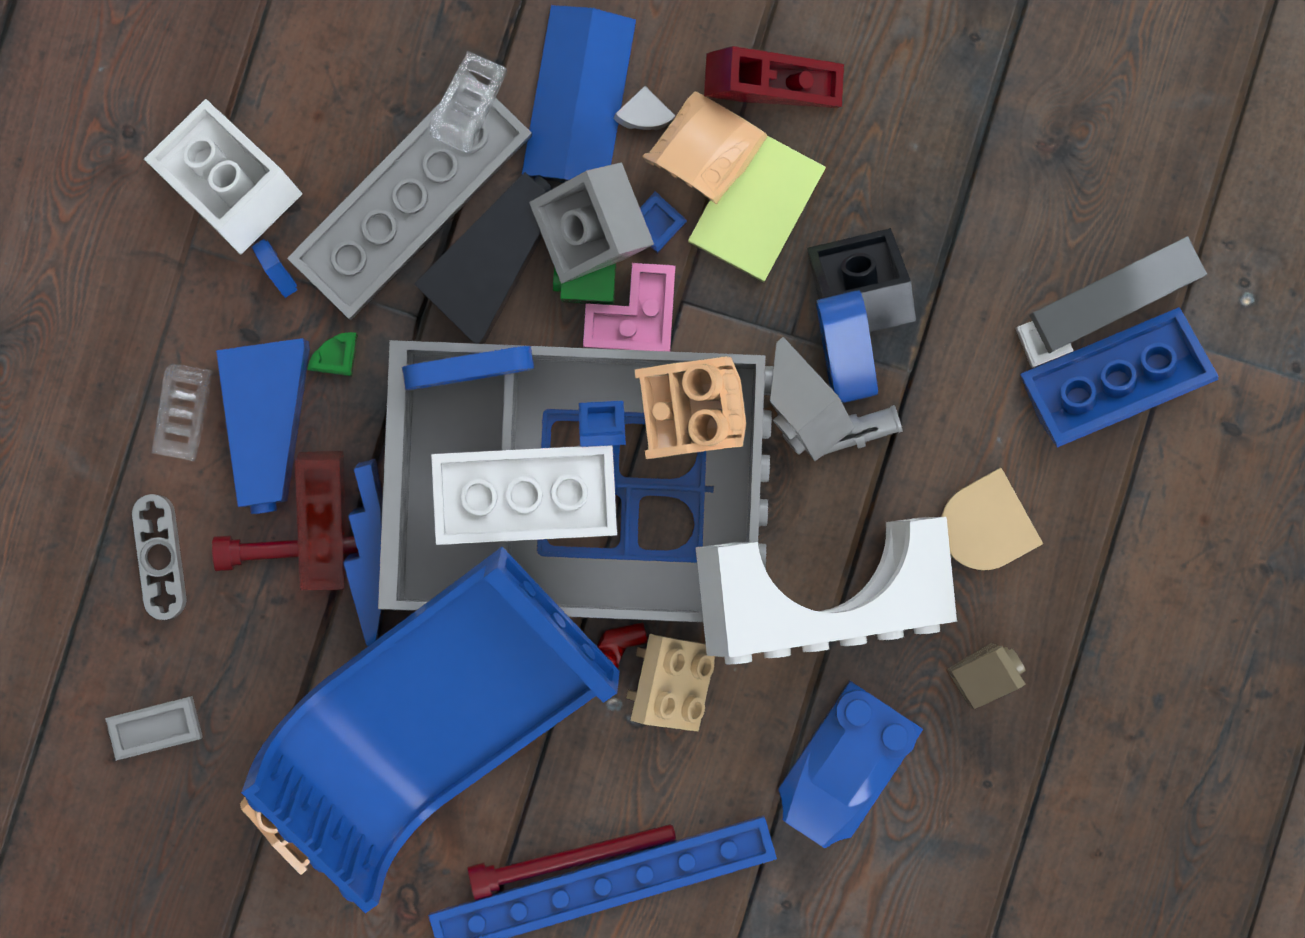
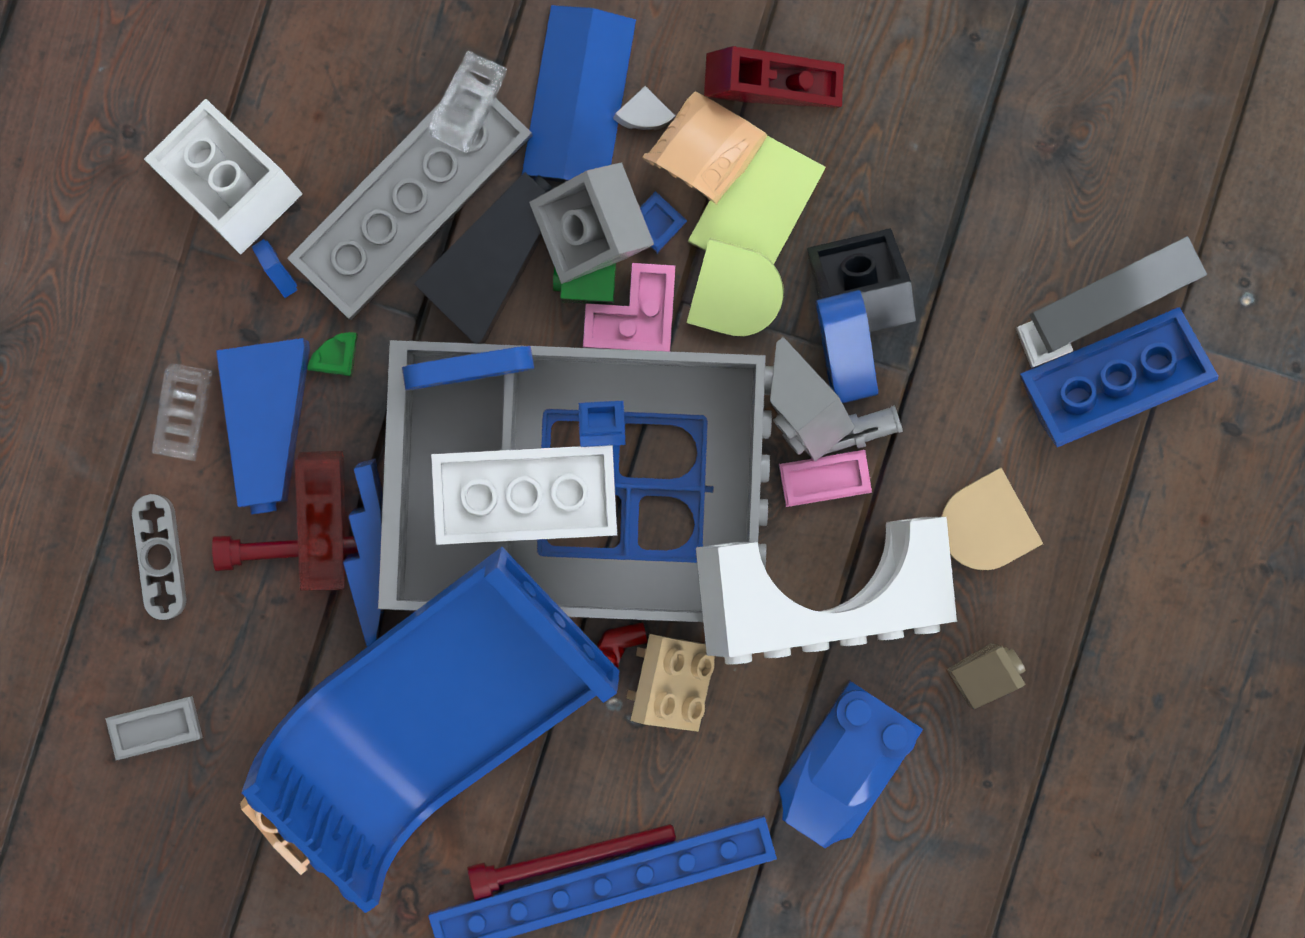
light nougat slope [635,357,746,459] -> none
none -> yellowish green tile [686,238,784,336]
none -> bright pink tile [779,450,872,507]

